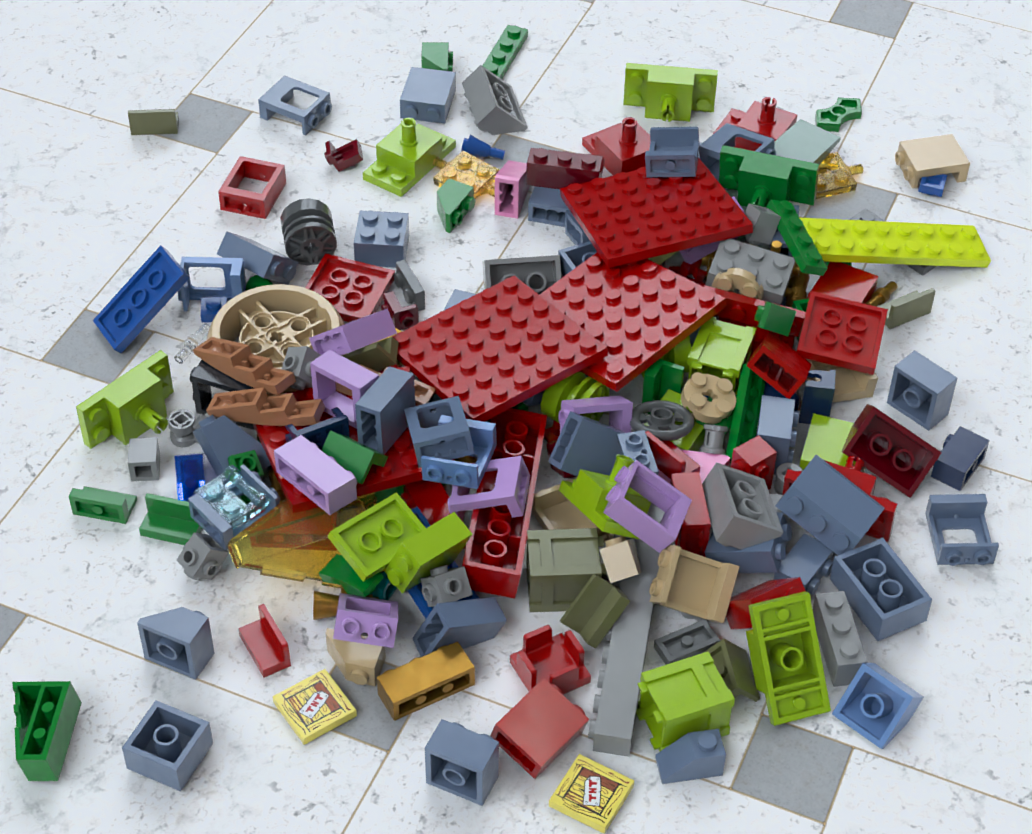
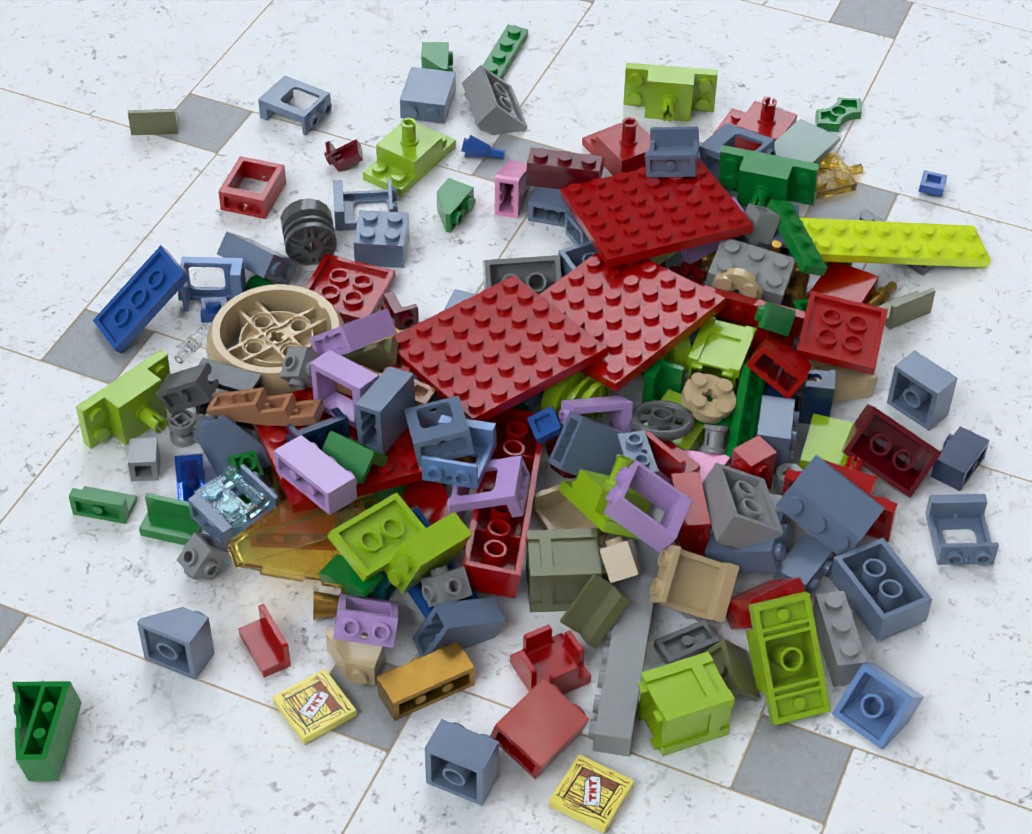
sand blue brick [122,700,213,792] -> none
nougat slope [193,337,296,395] -> none
dark grey plate [393,259,425,311] -> none
clear yellow plate [433,151,500,199] -> none
sand blue slope [655,729,726,784] -> none
tan panel [895,134,970,188] -> none
none -> dark grey hinge [155,362,219,414]
none -> sand blue window [333,178,398,230]
none -> blue plate [527,406,562,444]

